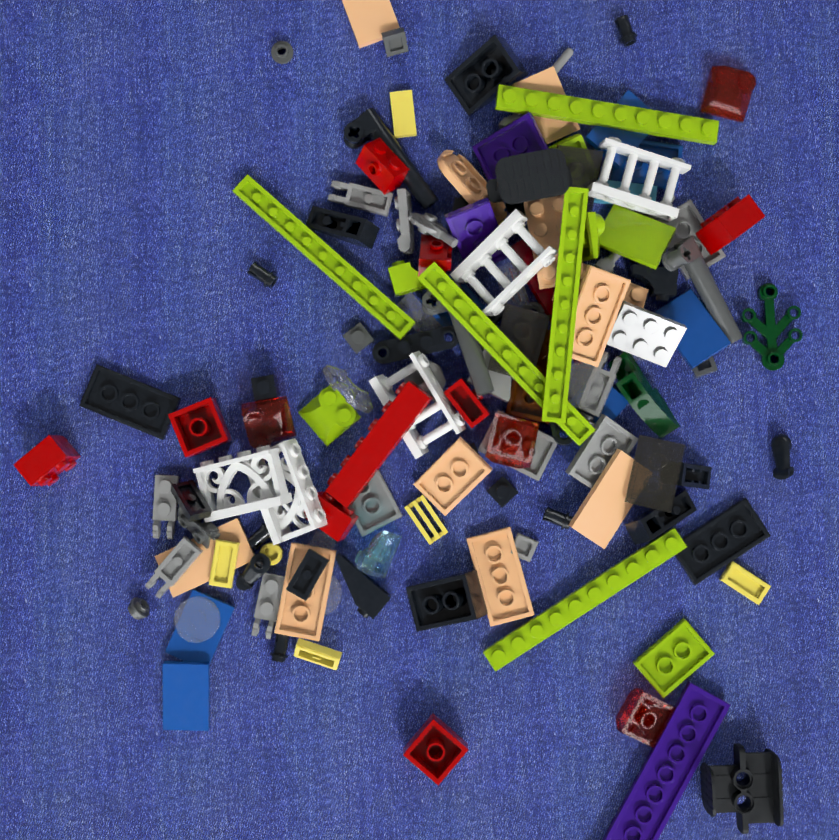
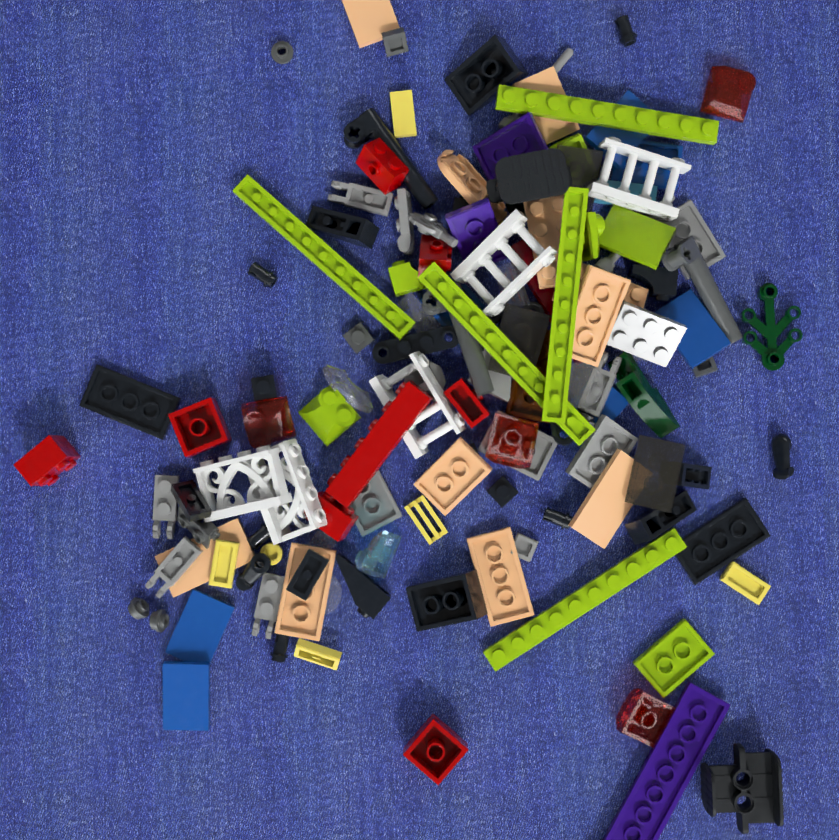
clear tile [174,596,221,643] -> none
red brick [695,194,765,255] -> none
none -> dark grey plate [149,609,169,632]

